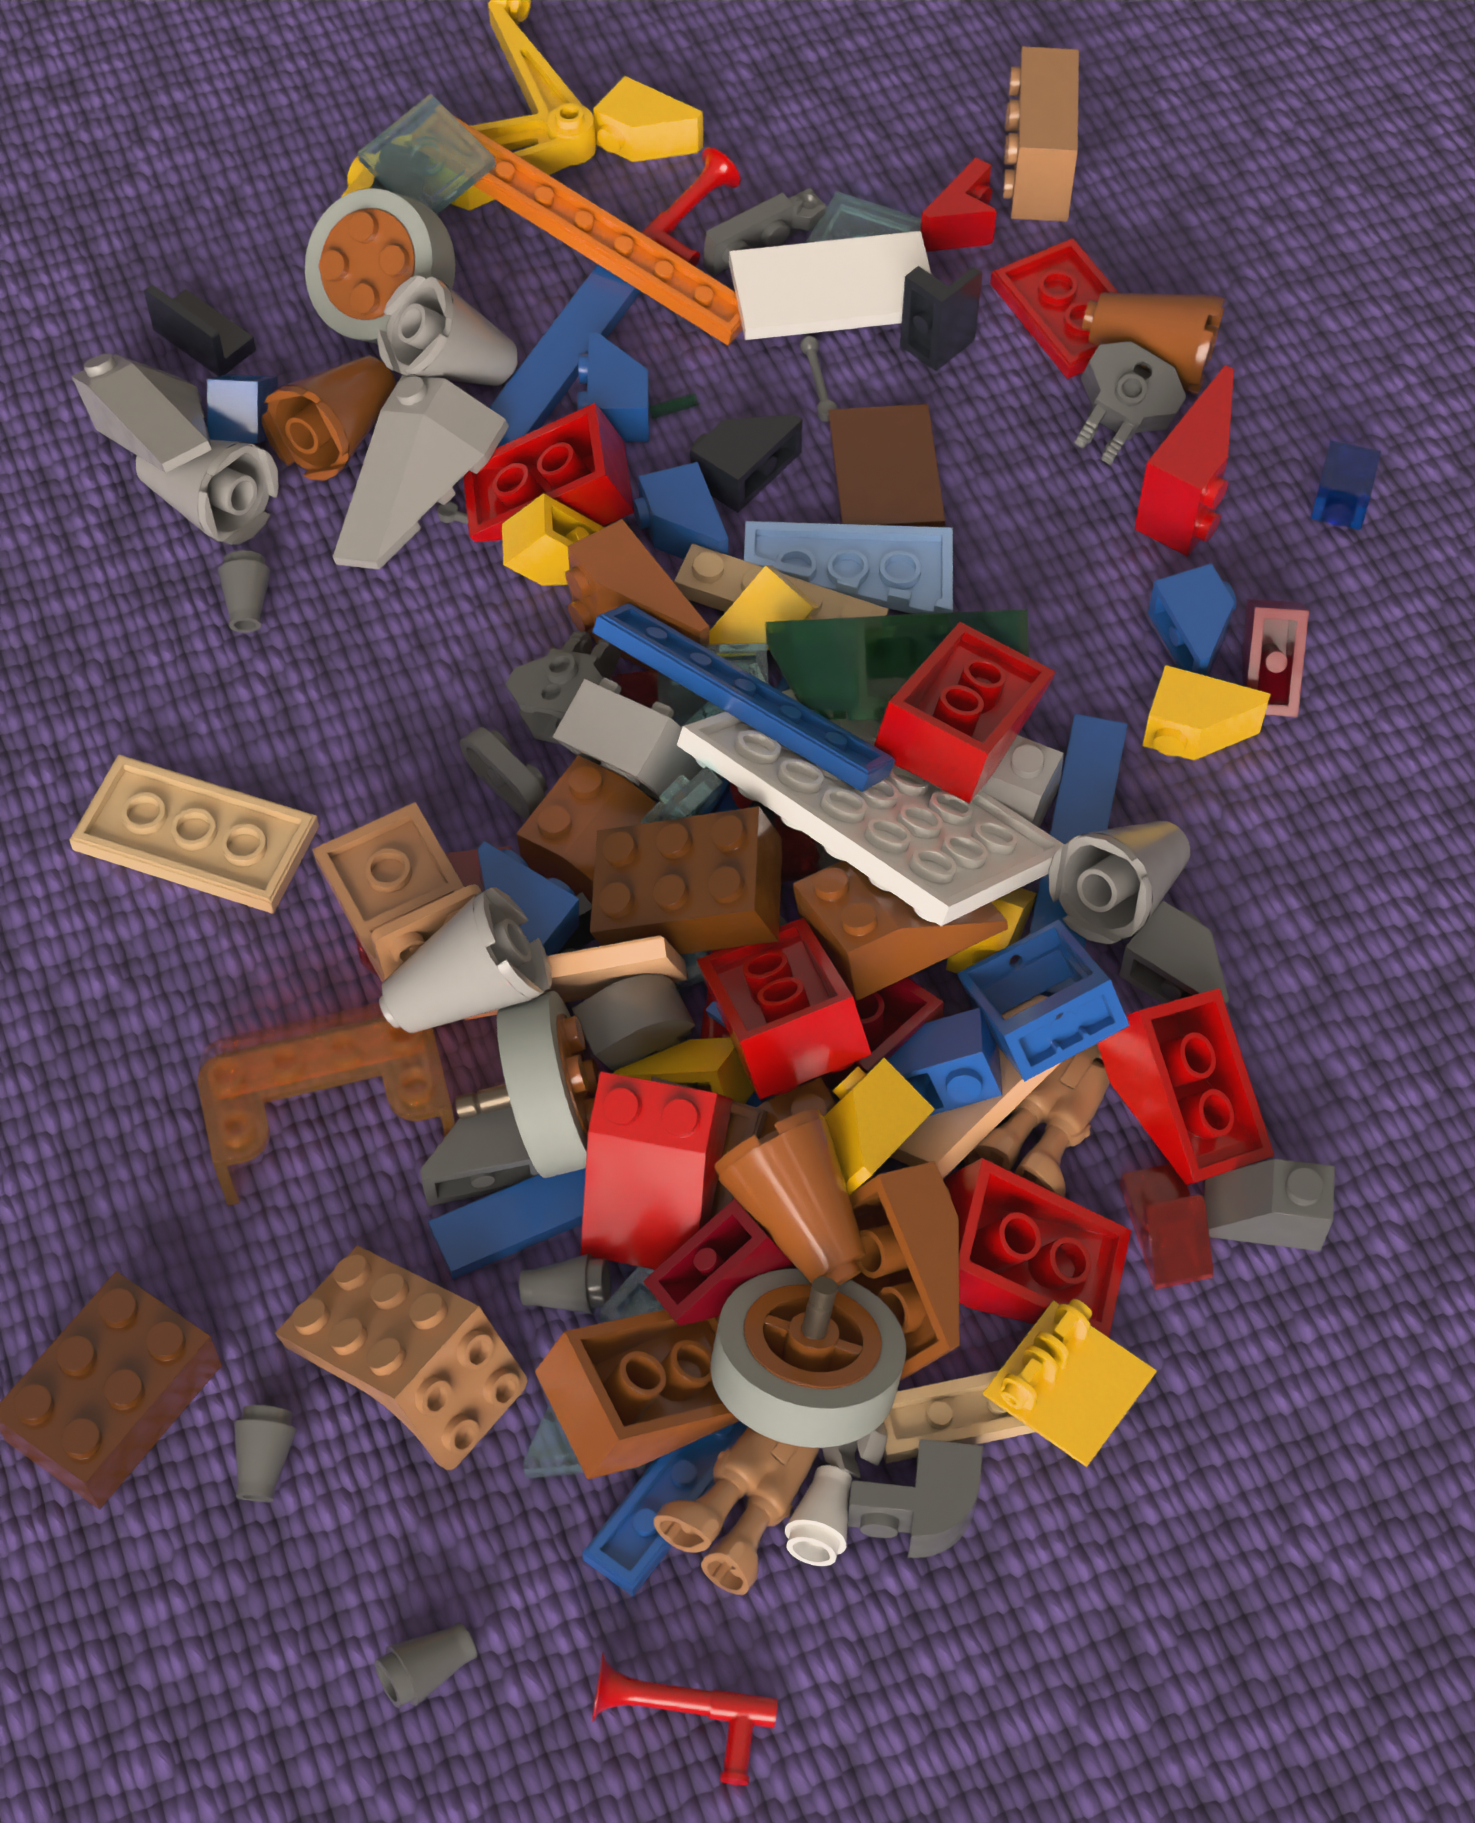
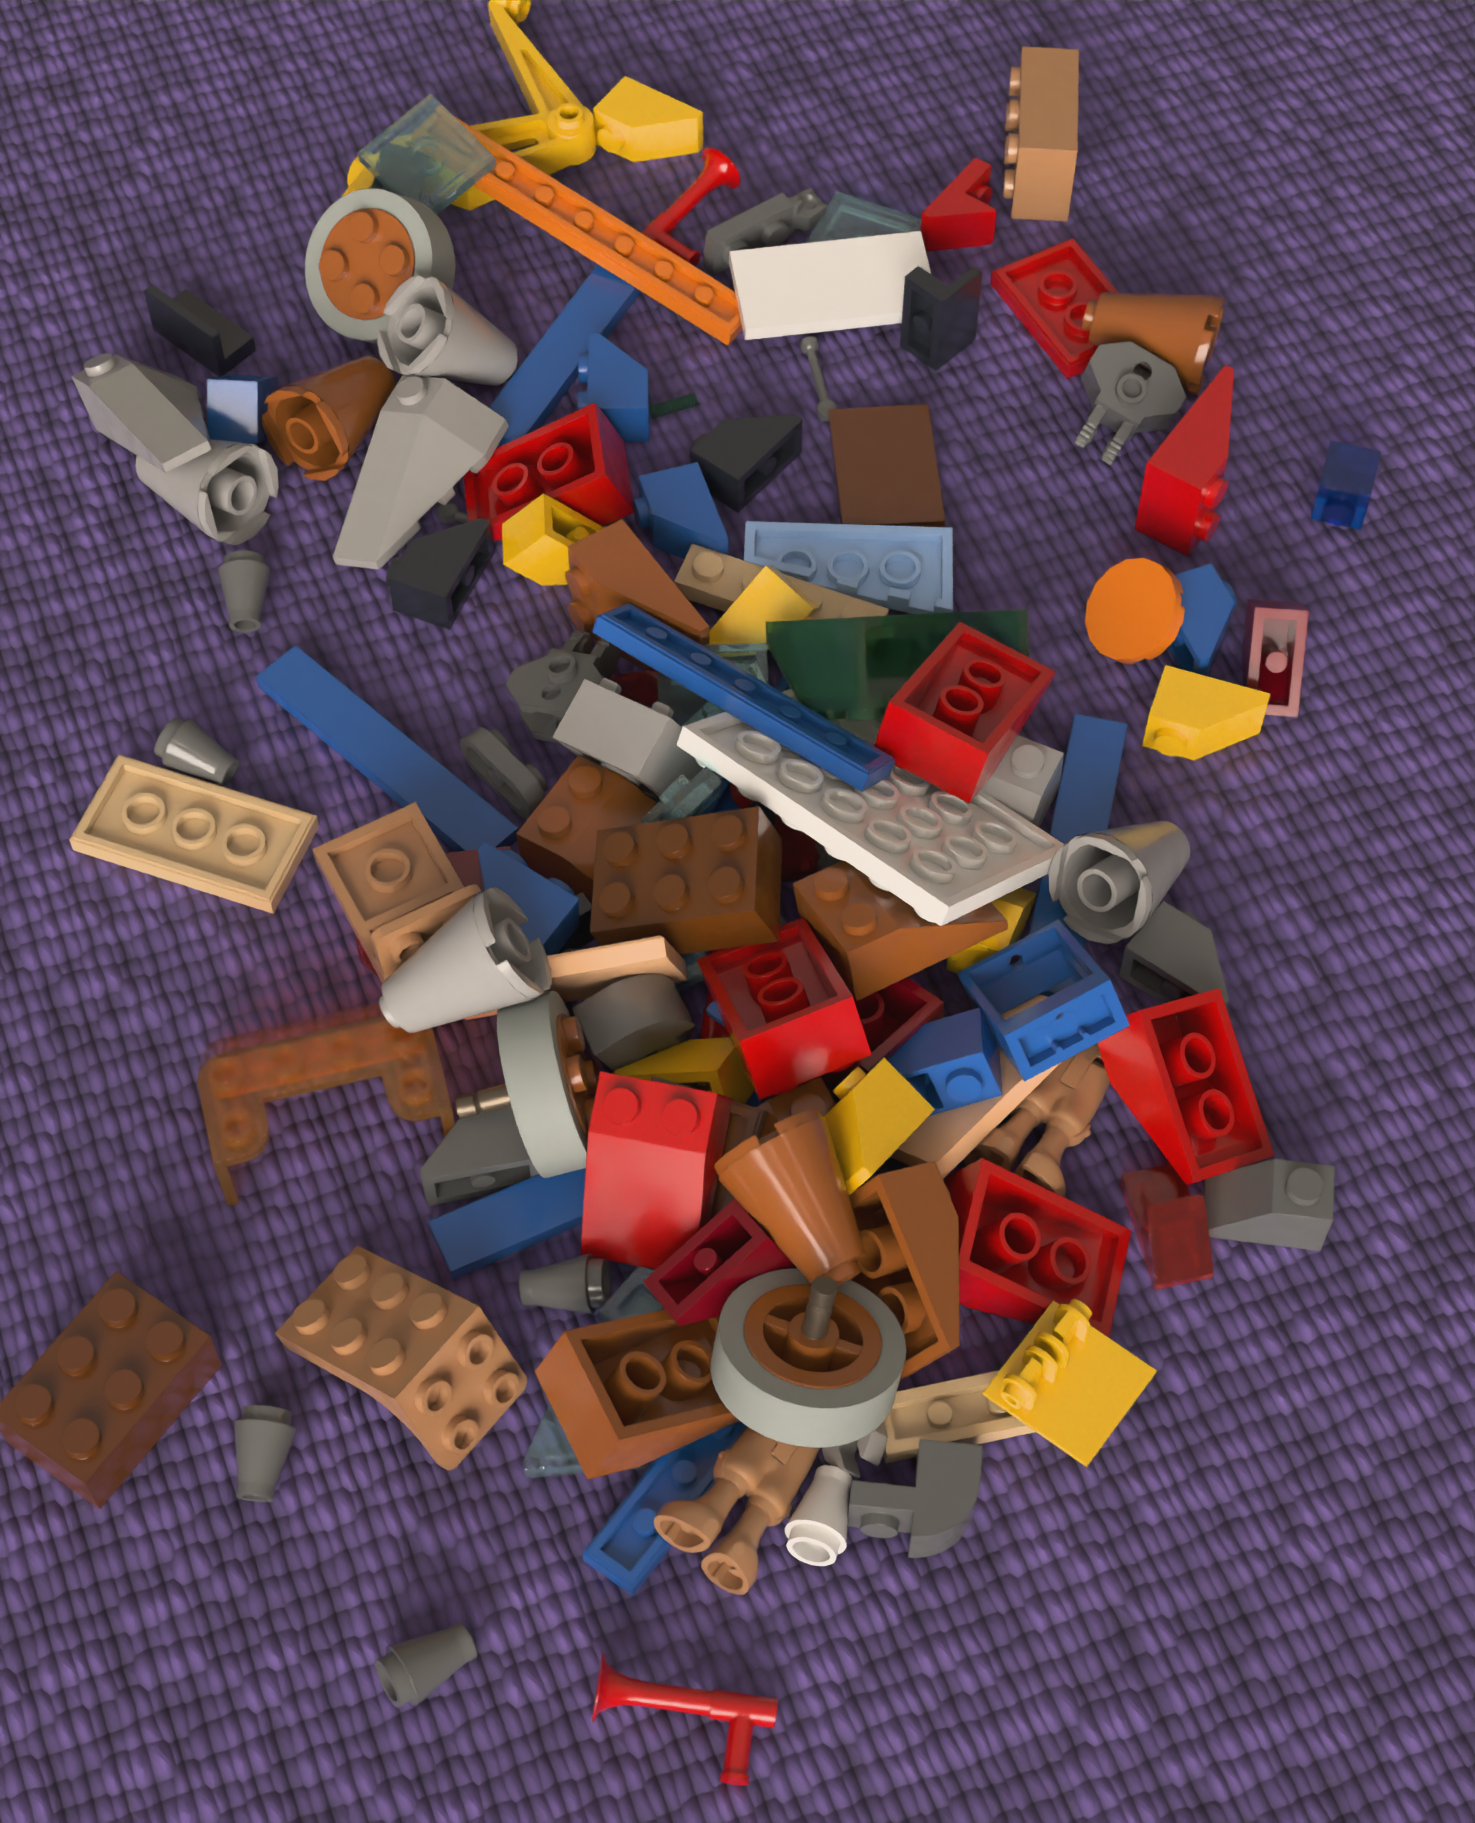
none -> dark grey cone [154,717,240,787]
none -> blue tile [256,645,519,852]
none -> black slope [386,518,494,630]
none -> orange tile [1085,558,1185,665]

